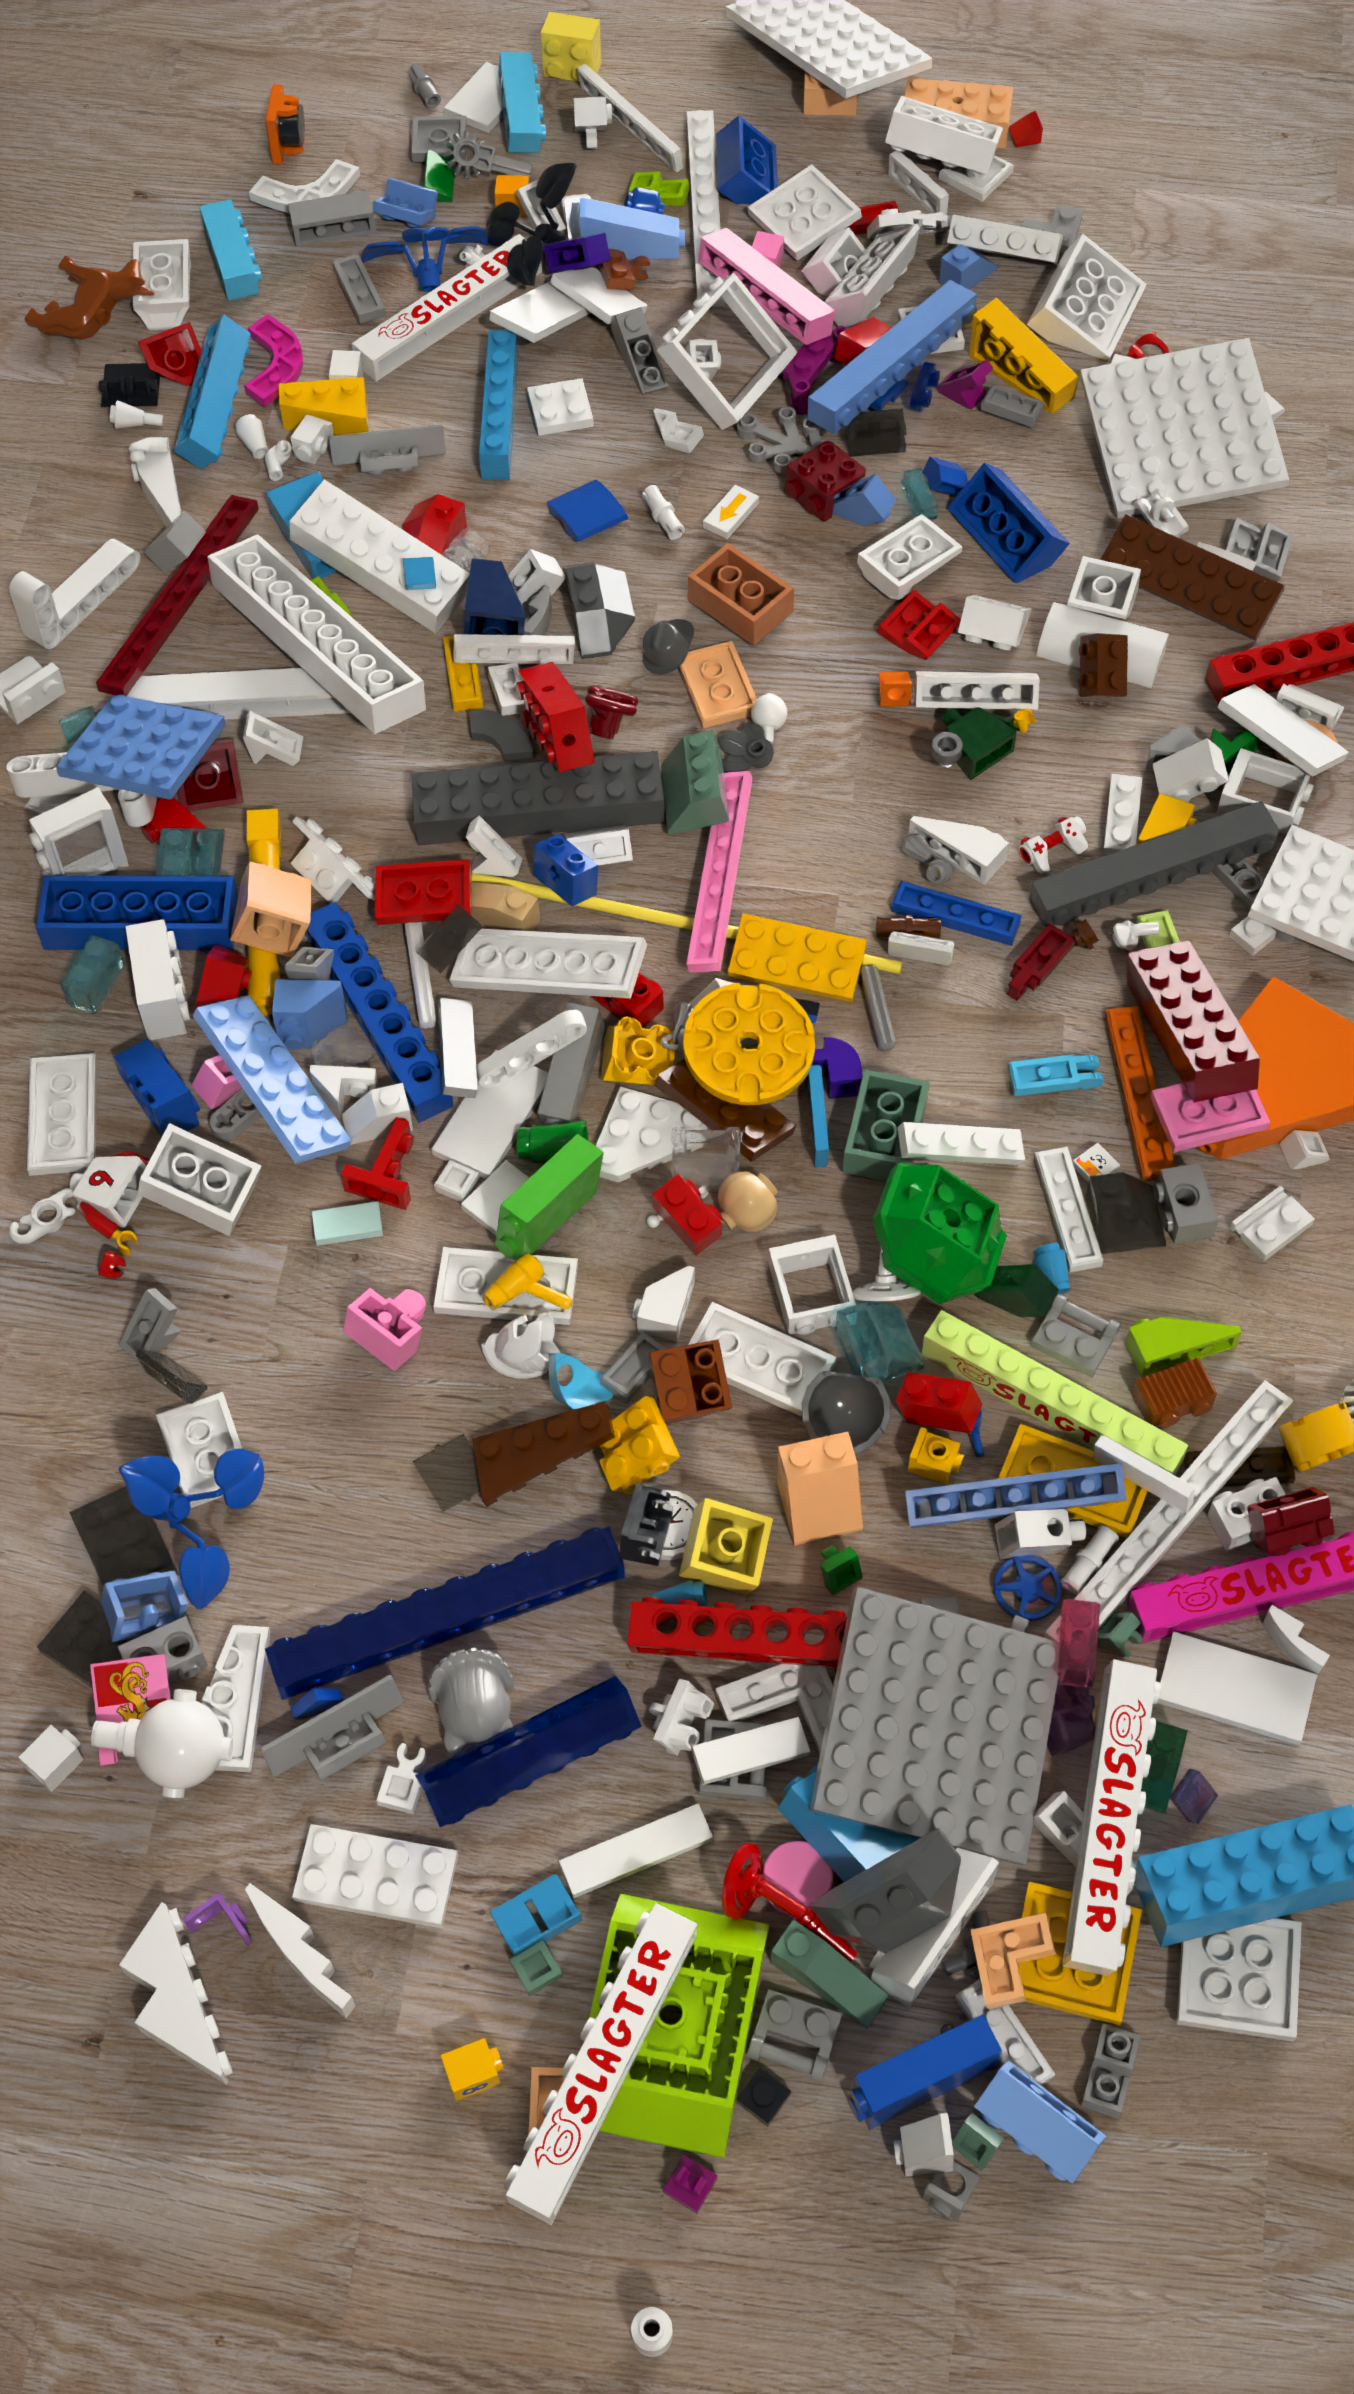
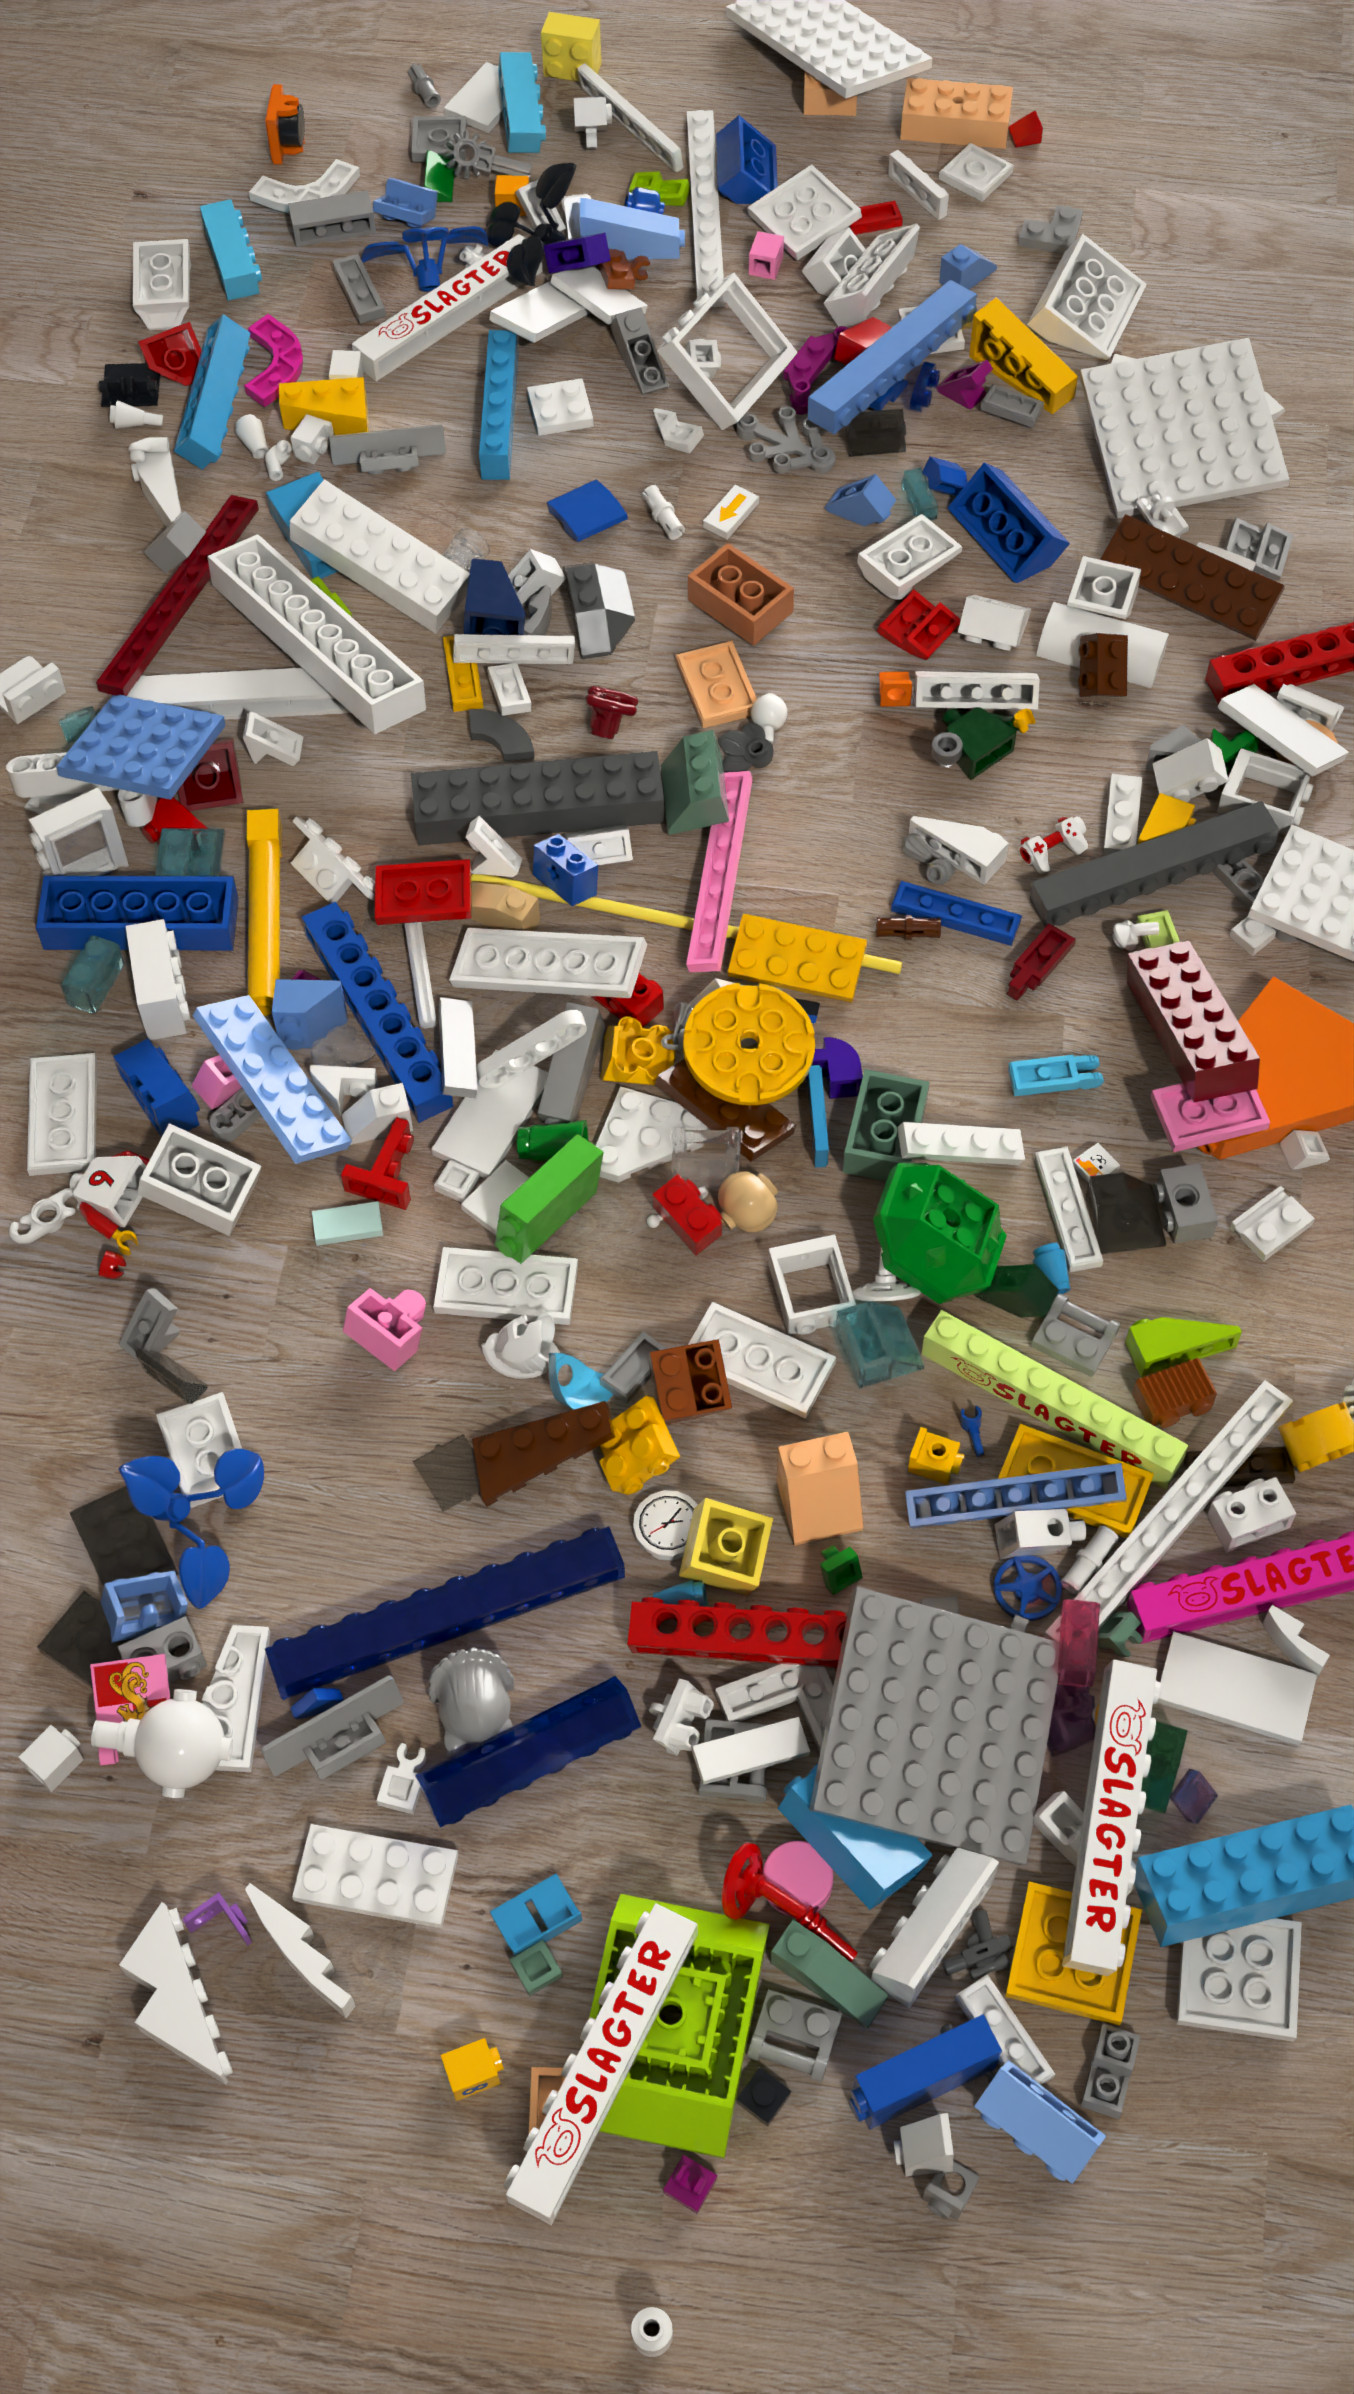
white beam [9,539,140,649] -> none
dark orange animal [25,256,155,340] -> none
red slope [192,944,252,1018] -> none
light nougat slope [230,861,311,958] -> none
light grey slope [285,947,334,980] -> none
red slope [402,494,467,558] -> none
dark azure tile [403,557,436,590] -> none
clear smoke plate [416,904,483,974] -> none
yellow piece [483,1253,572,1311] -> none
red brick [516,662,595,773] -> none
white tile [559,1803,713,1899] -> none
black hinge [619,1482,673,1566] -> none
white slope [632,1266,695,1342] -> none
dark grey piece [643,619,694,675] -> none
bright pink brick [698,228,835,345] -> none
dark red bracket [784,441,866,522] -> none
dark grey cylinder [802,1371,891,1455] -> none
dark grey wedge [810,1828,961,1954] -> none
light grey axle [860,965,896,1051] -> none
white plate [867,209,952,239] -> none
white slope [885,96,1003,175] -> none
white slope [888,931,955,966] -> none
red brick [895,1372,982,1434] -> none
white brick [947,214,1063,264] -> none
sand green plate [952,2113,1004,2171] -> none
light nougat plate [970,1913,1056,2009] -> none
reddish brown plate [1071,919,1099,950] -> none
white tile [1094,1435,1195,1513] -> none
orange tile [1105,1006,1175,1181] -> none
red piece [1127,331,1169,359] -> none
dark red brick [1247,1487,1335,1556] -> none

